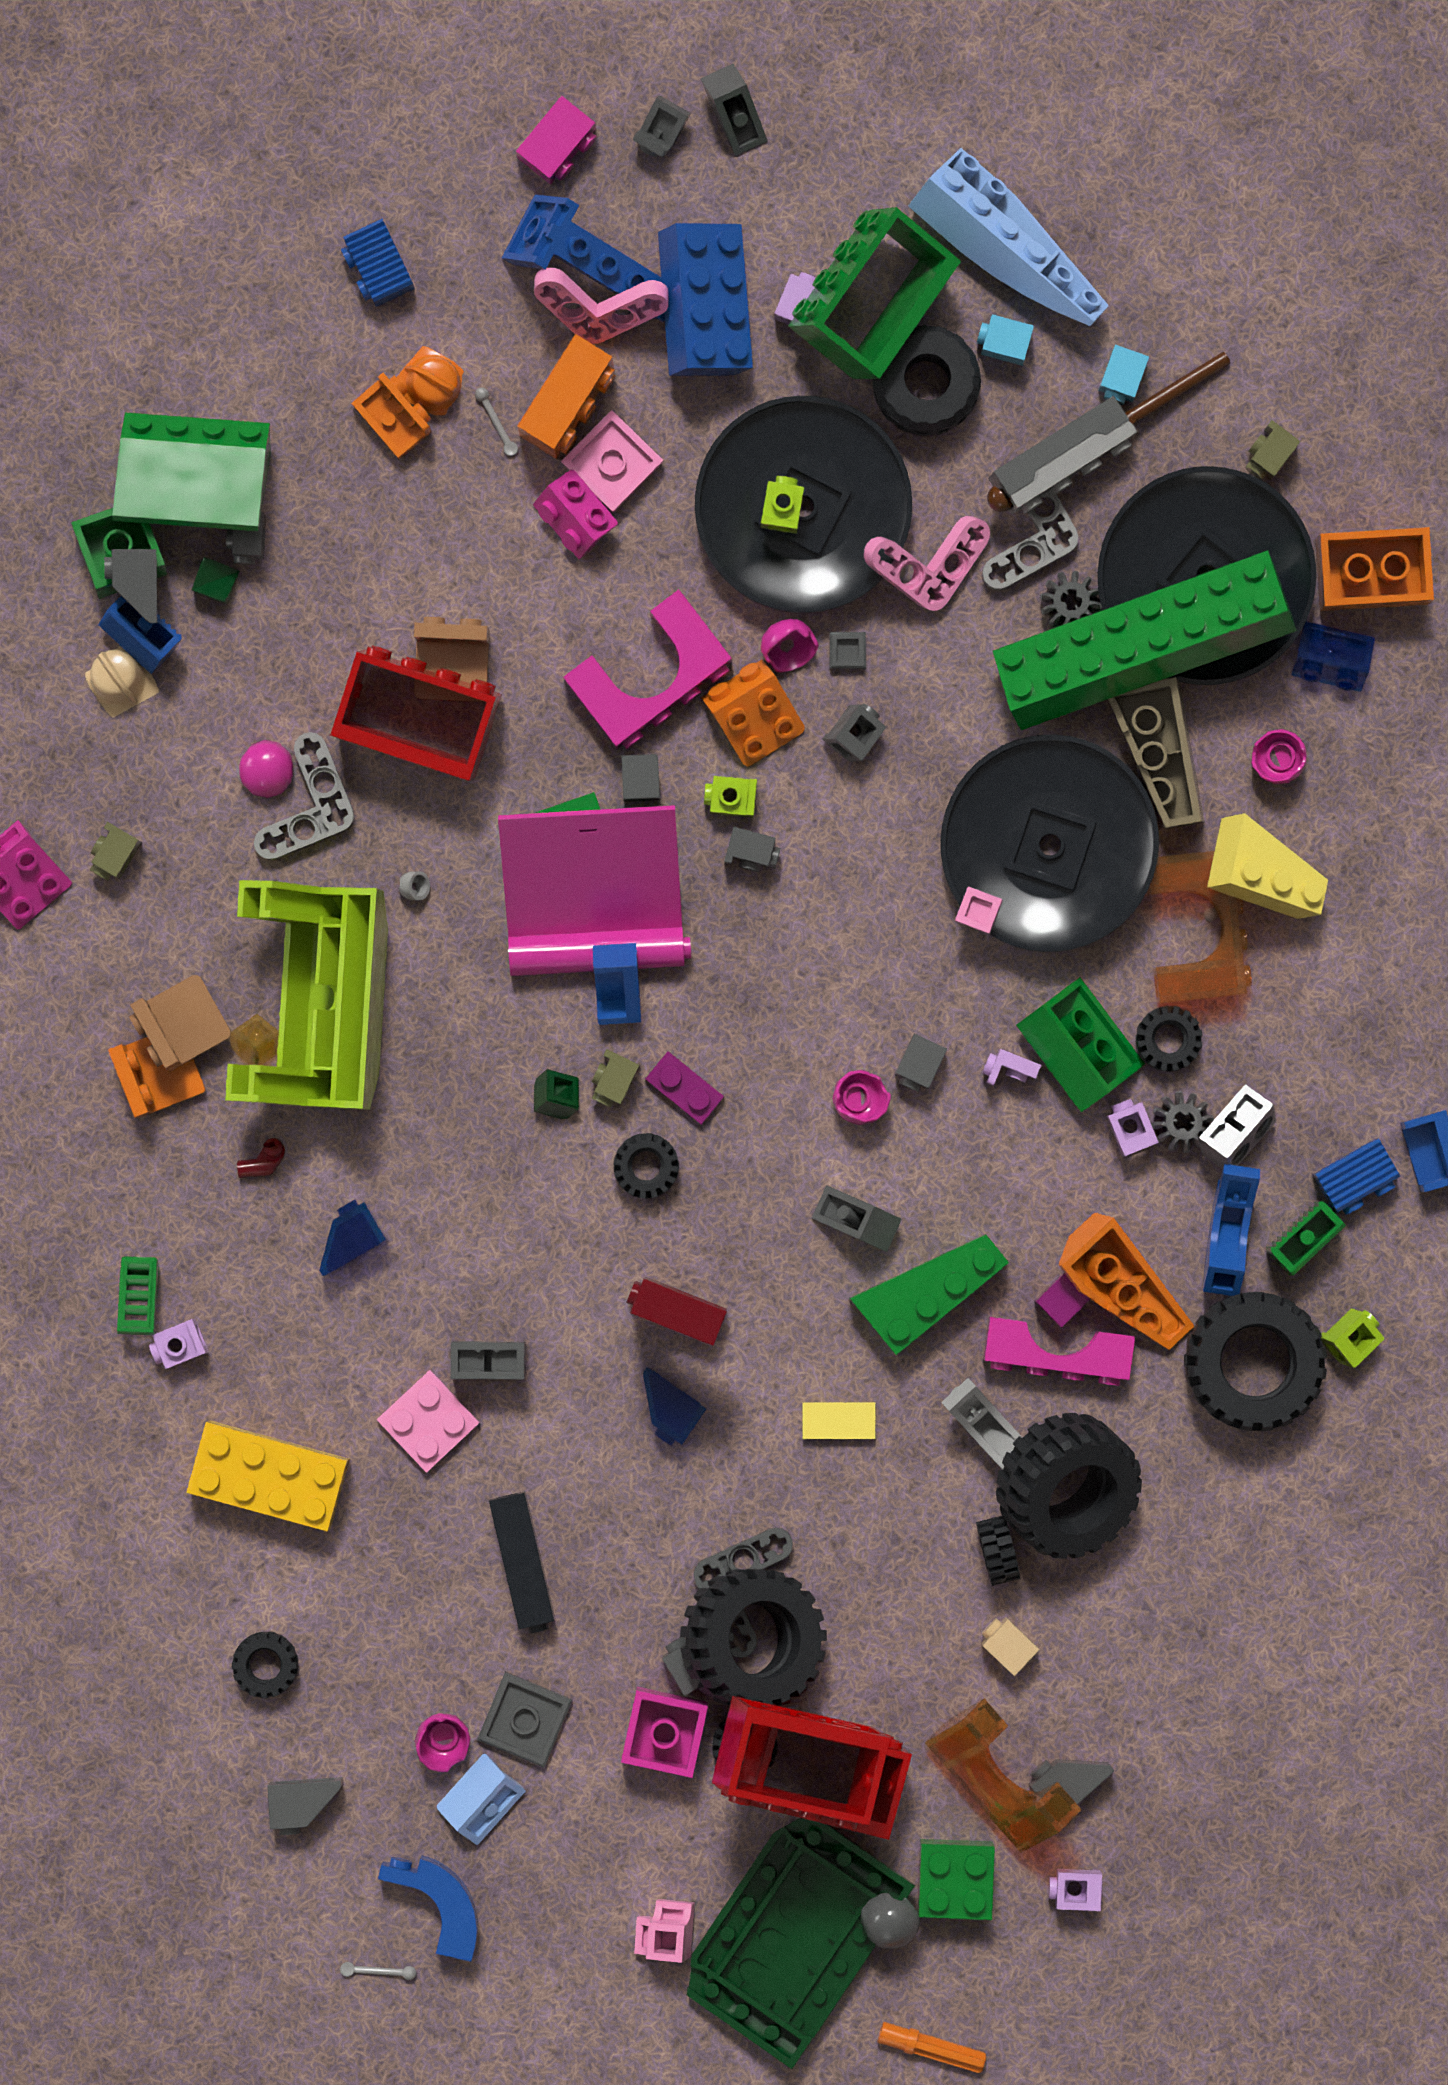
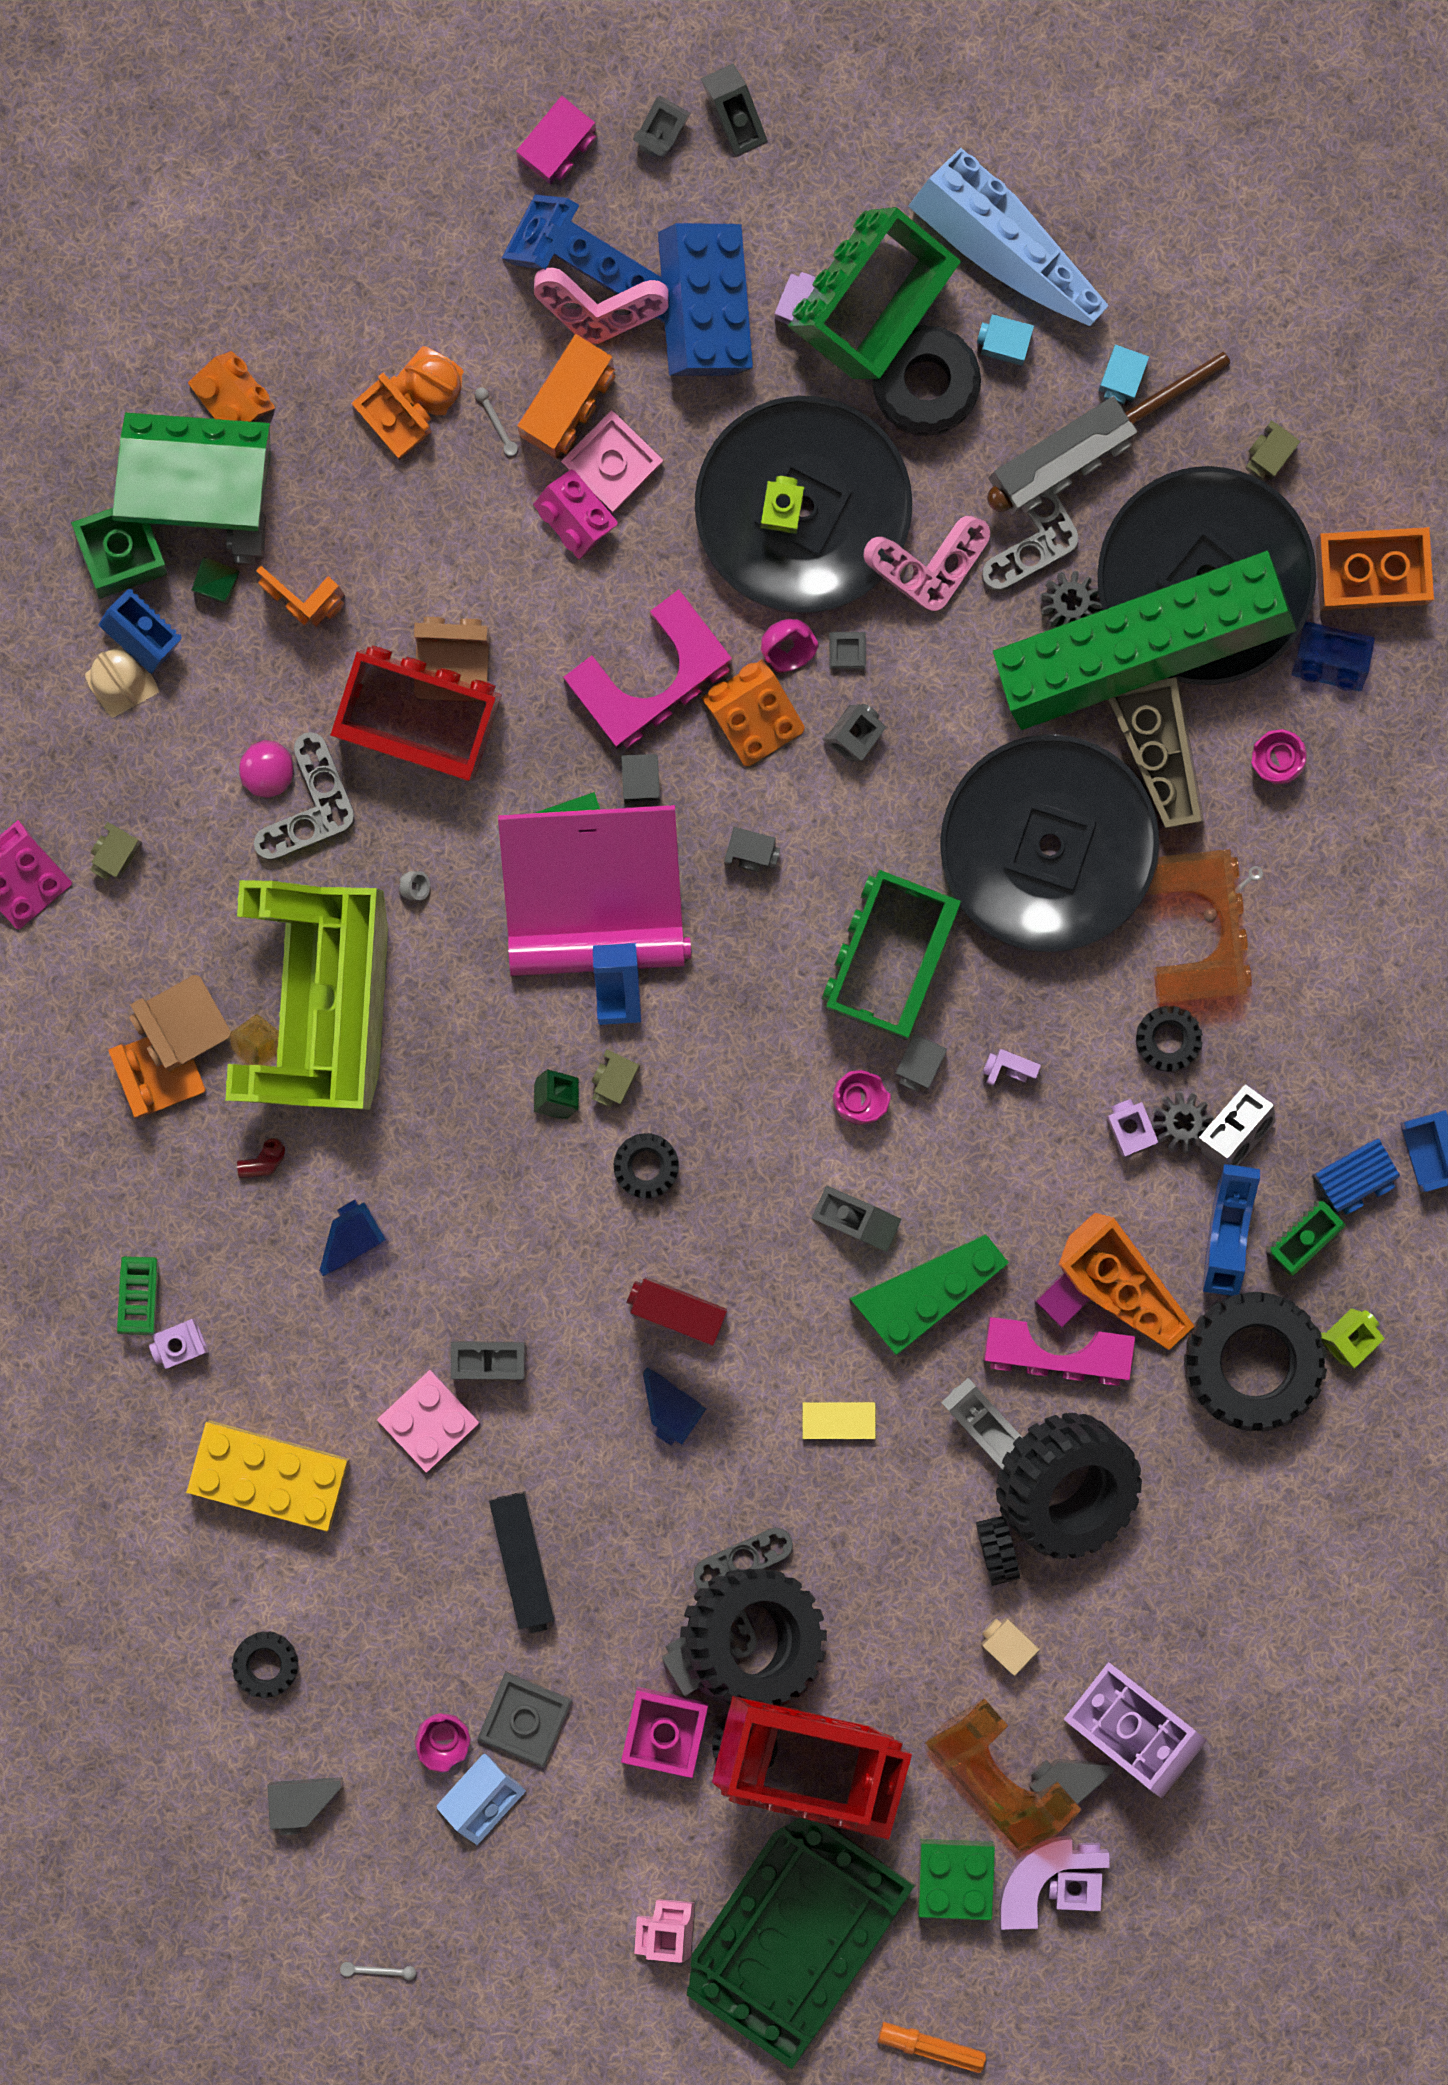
dark grey slope [104,549,157,623] -> none
blue brick [341,219,415,307] -> none
blue arch [378,1855,478,1962] -> none
magenta plate [645,1051,724,1125] -> none
lime brick [704,776,757,818] -> none
dark grey hair [861,1893,921,1949] -> none
bright pink plate [955,886,1003,934] -> none
green slope [1016,977,1145,1112] -> none
light yellow wedge [1207,813,1328,919] -> none
none -> orange bracket [188,351,275,422]
none -> orange bracket [256,566,345,626]
none -> green hose [821,870,961,1040]
none -> lavender arch [999,1835,1110,1930]
none -> lavender brick [1064,1662,1207,1798]

